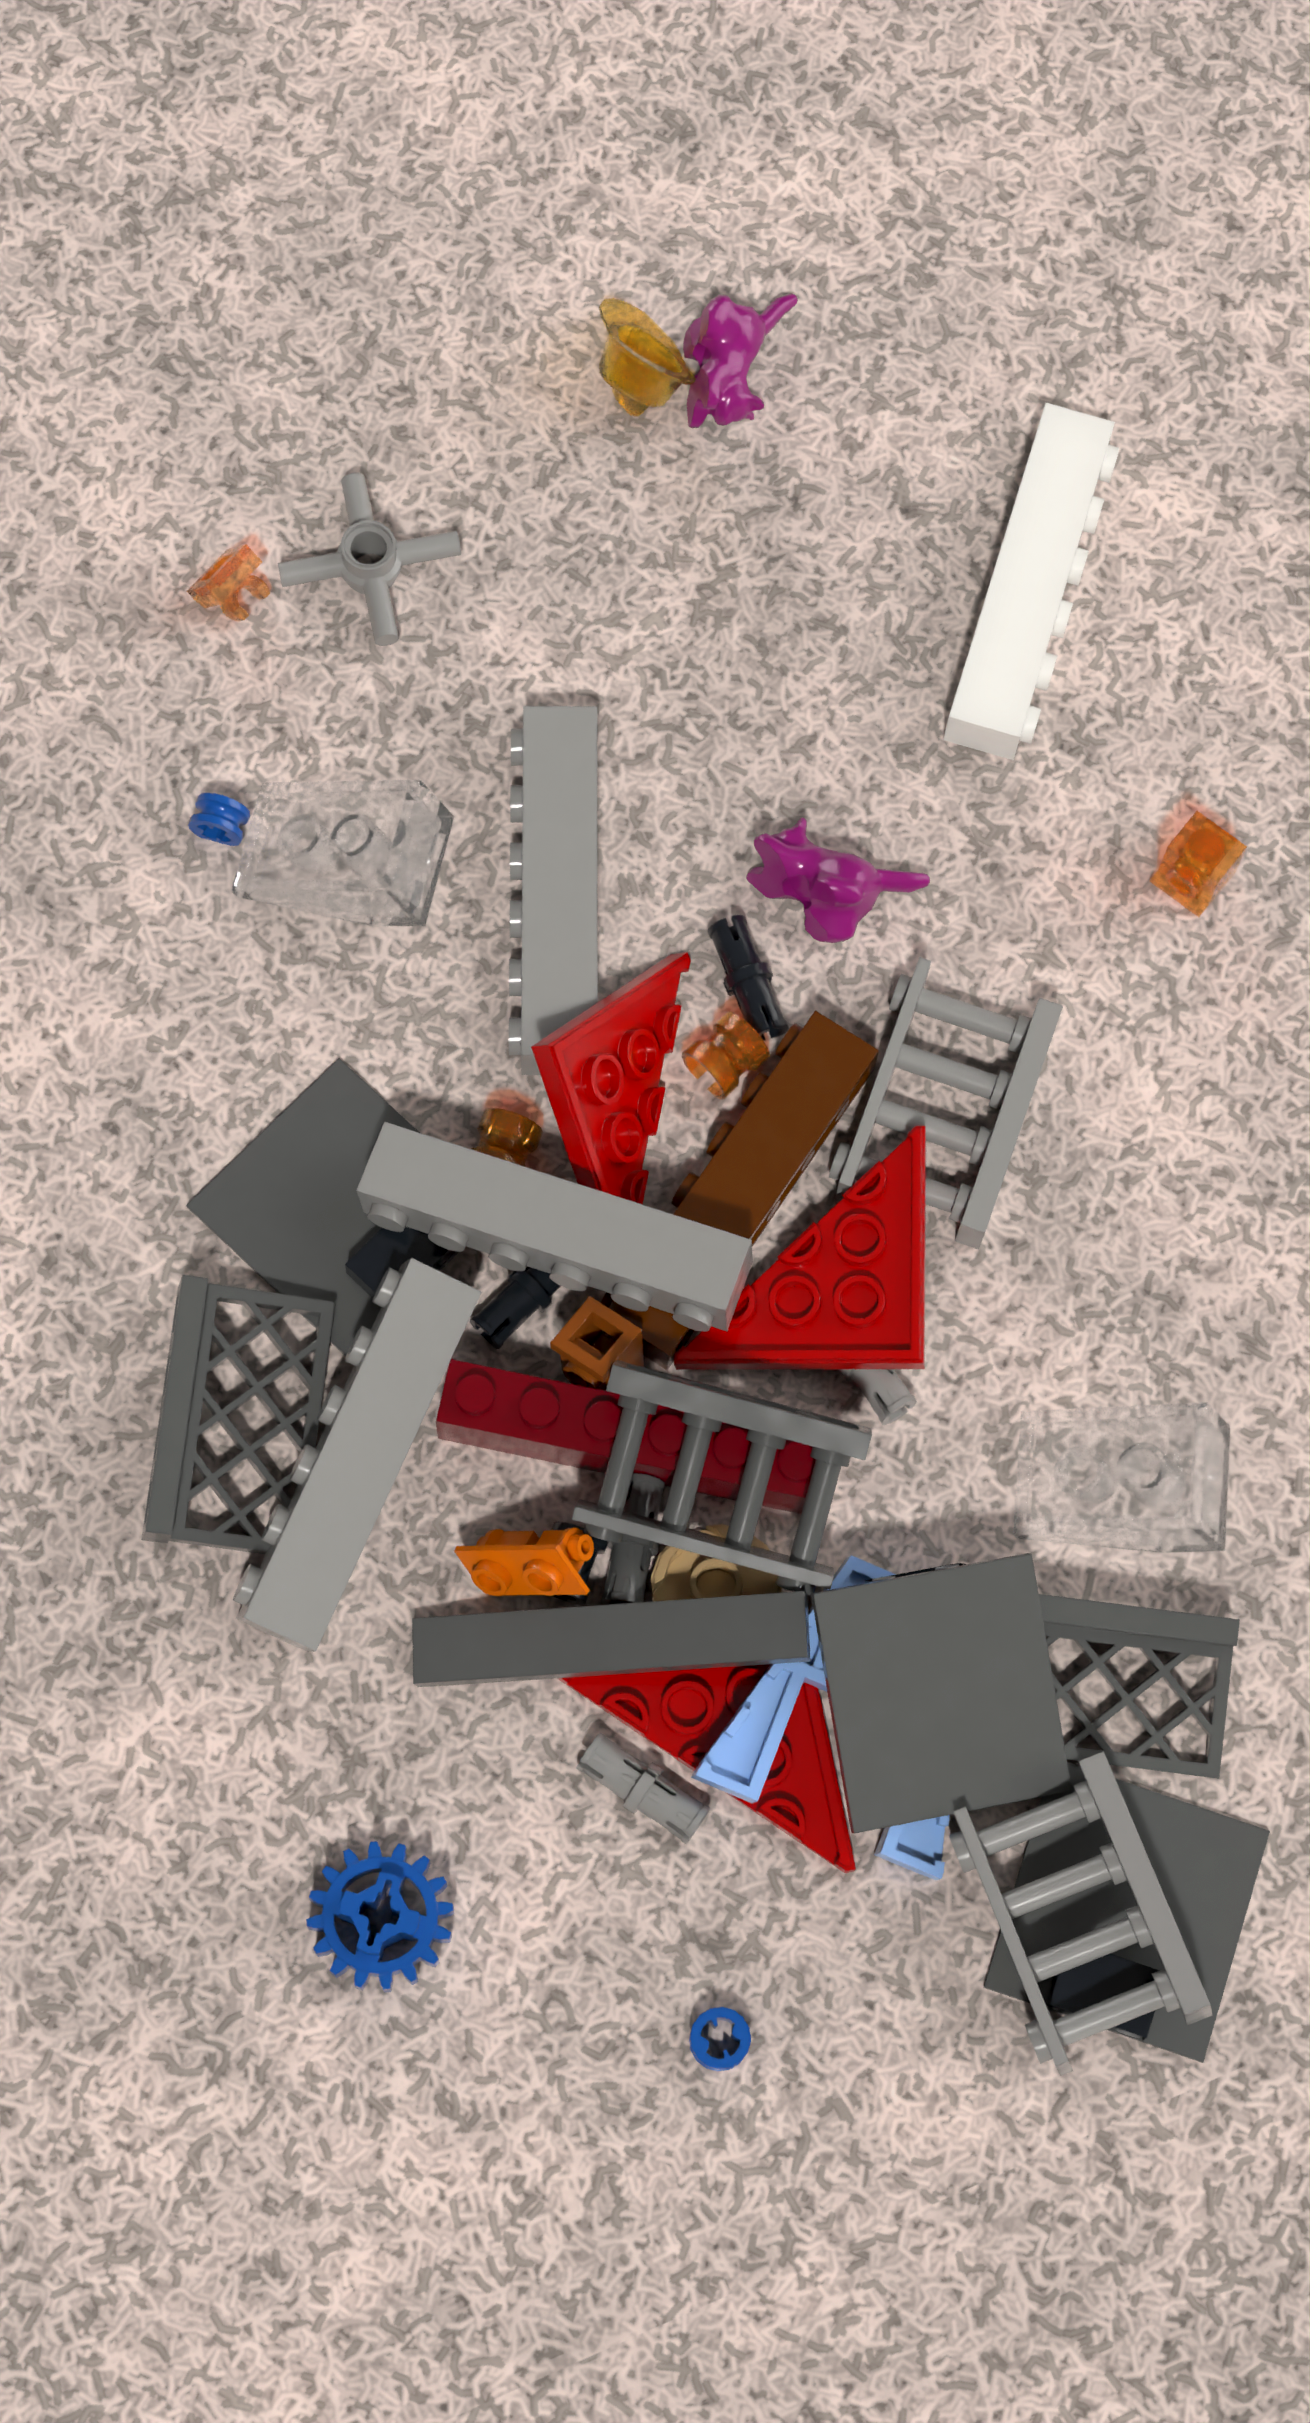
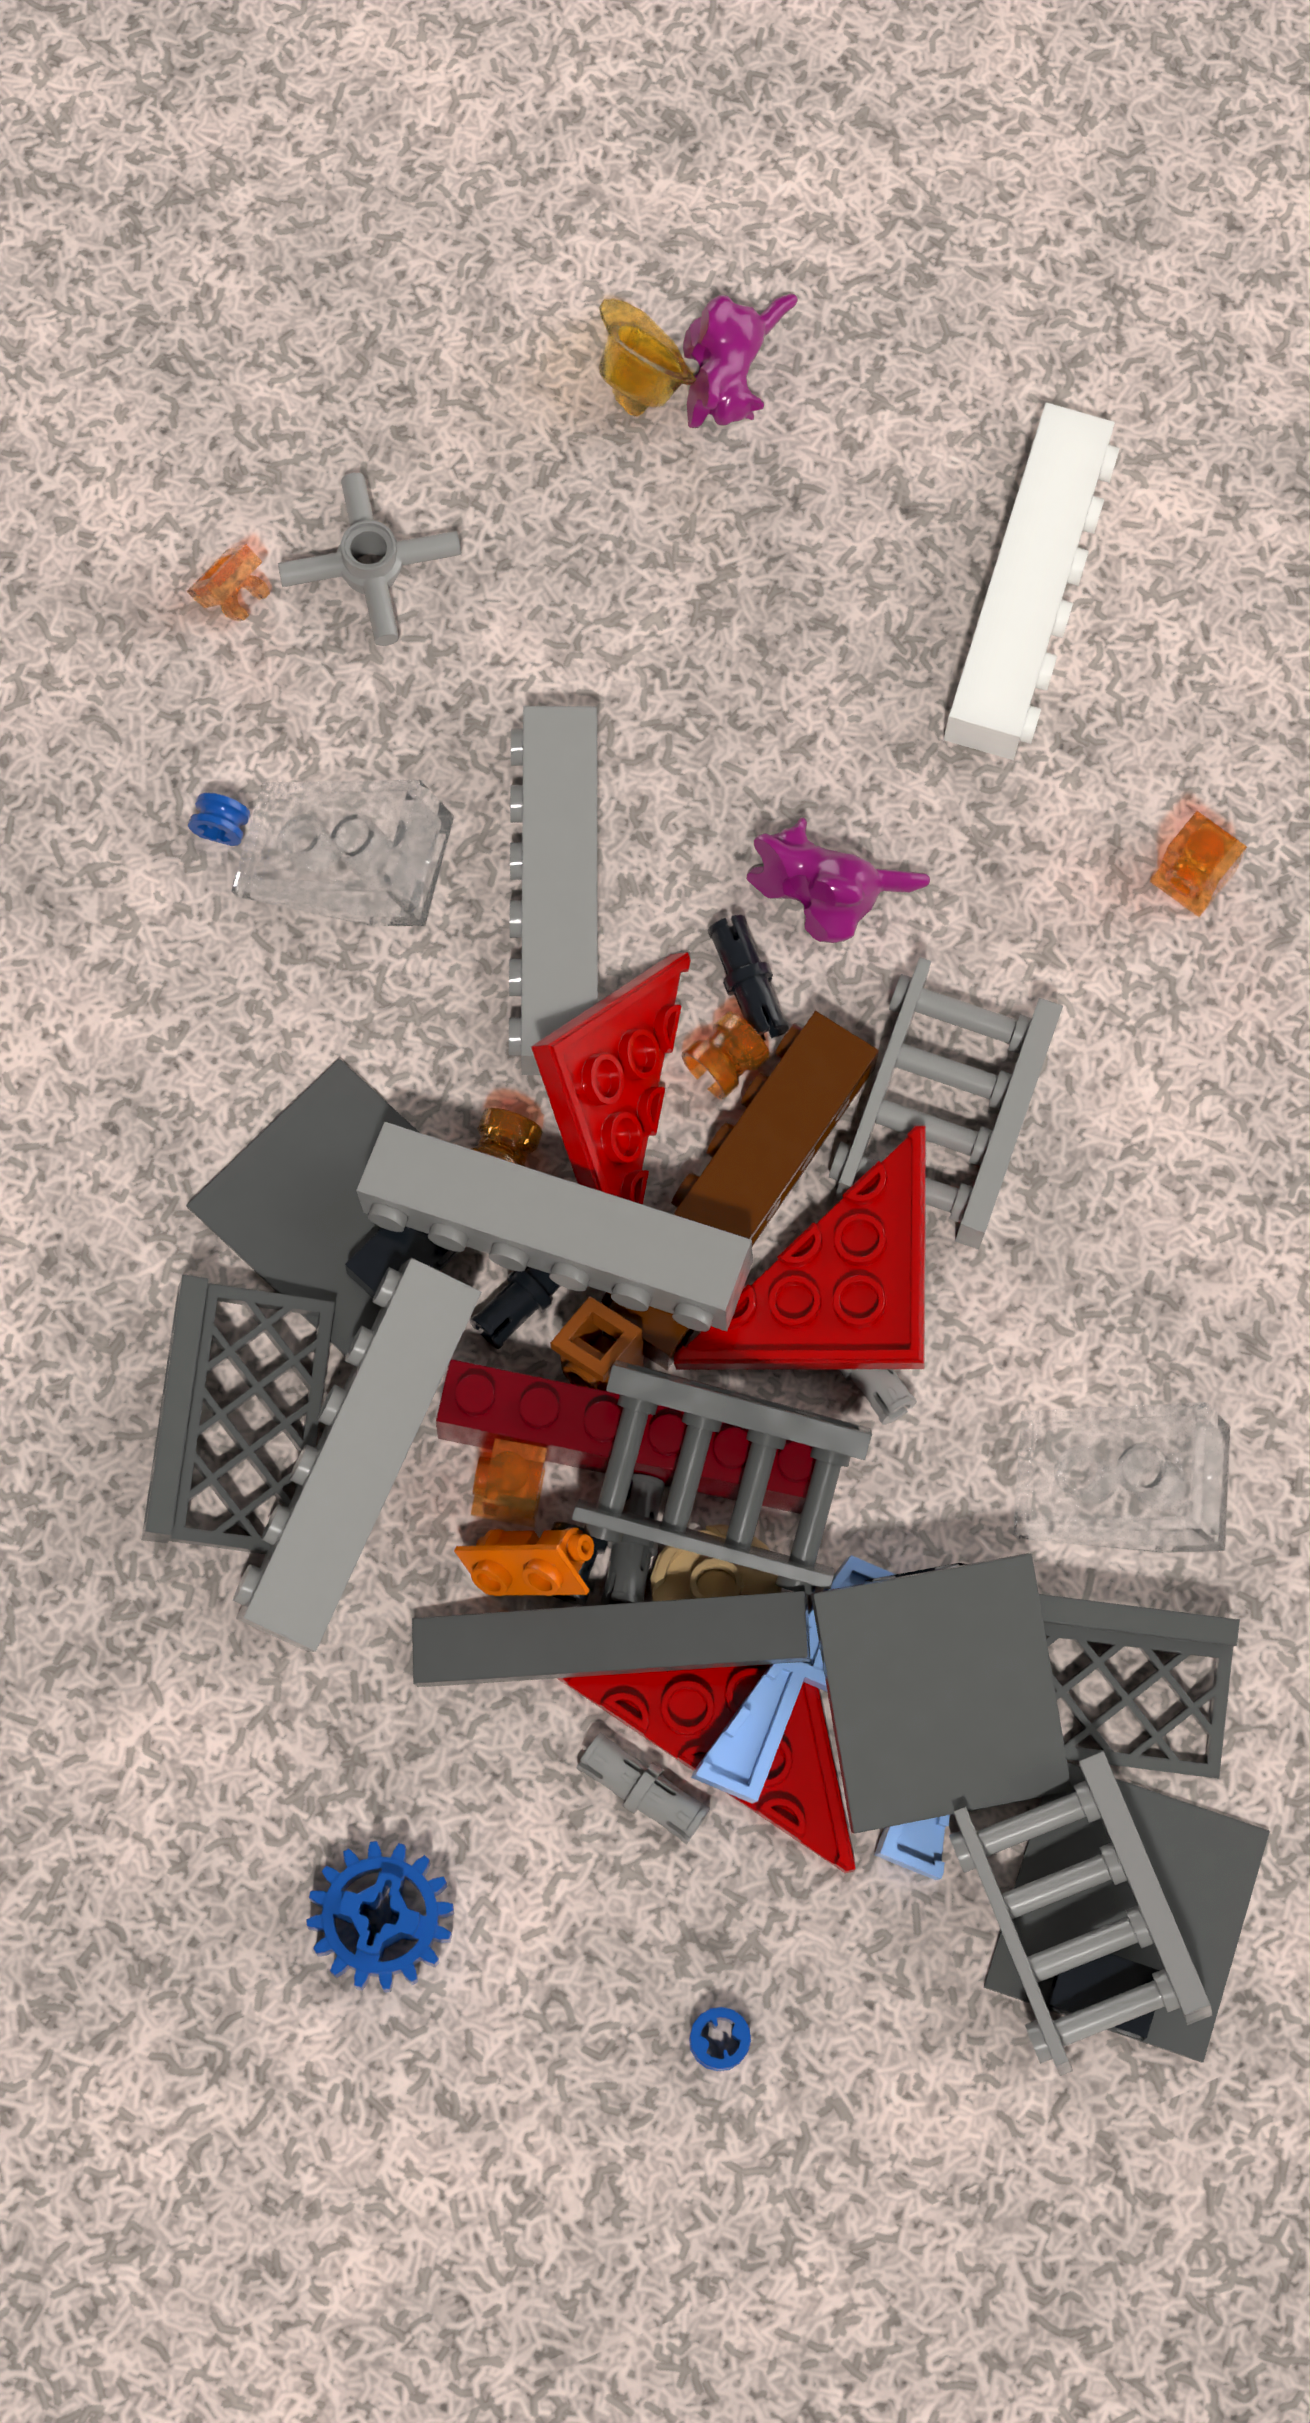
none -> clear orange brick [471,1439,547,1528]

